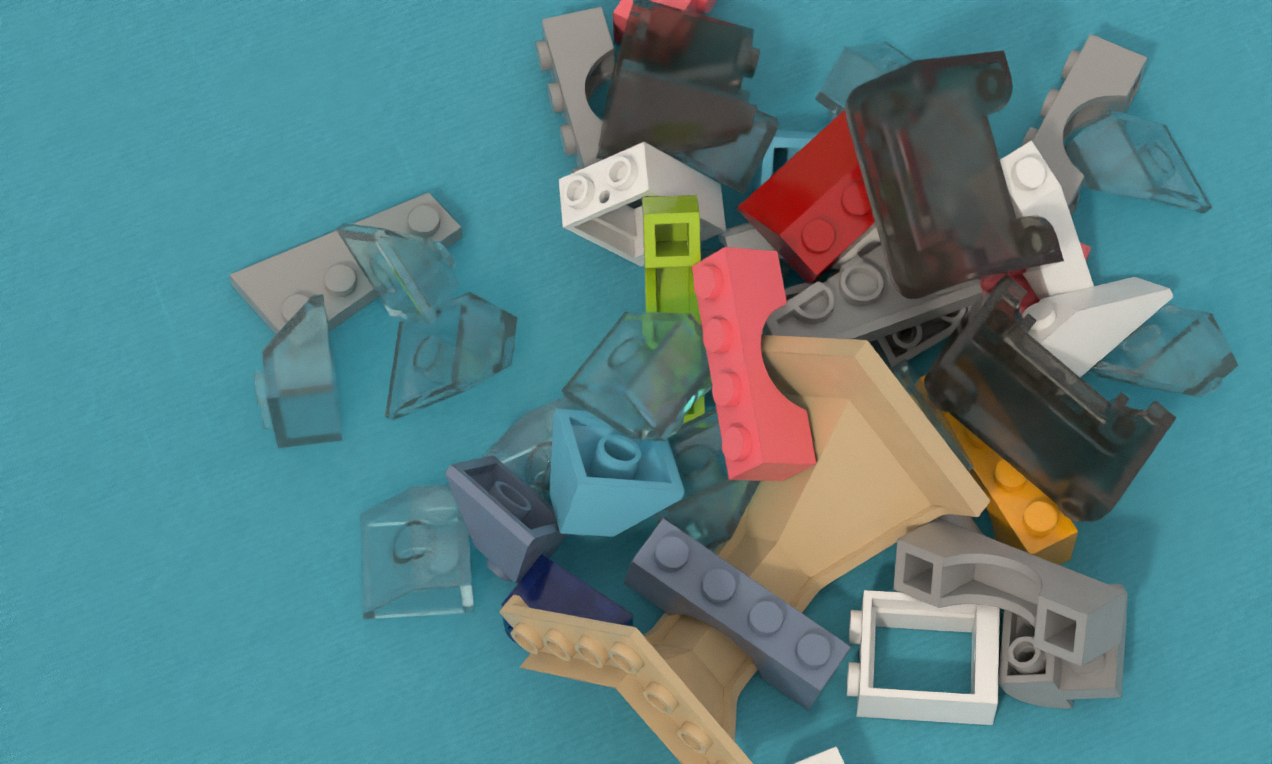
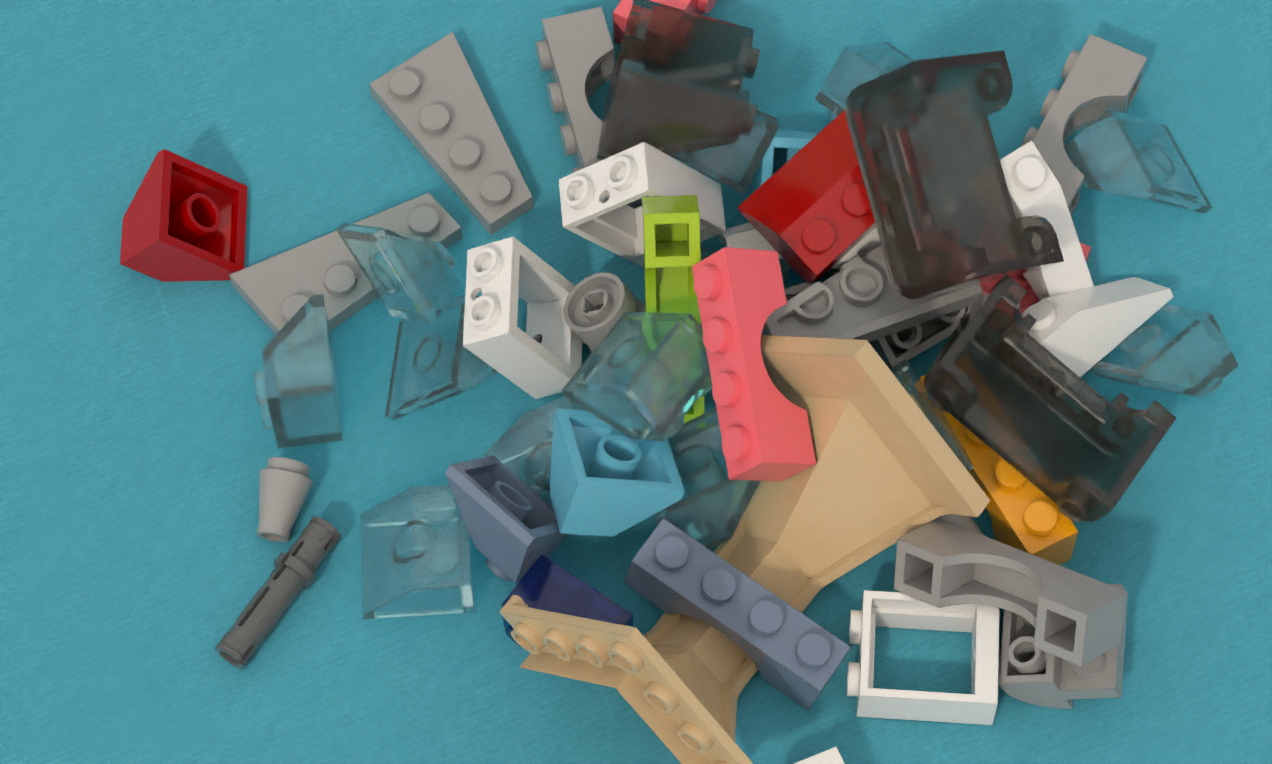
none -> red slope [120,149,247,282]
none -> dark grey pin [215,516,342,669]
none -> light grey cone [256,457,313,543]
none -> light grey wing [369,32,533,235]
none -> white window [463,236,582,399]
none -> light grey wheel [563,272,647,371]

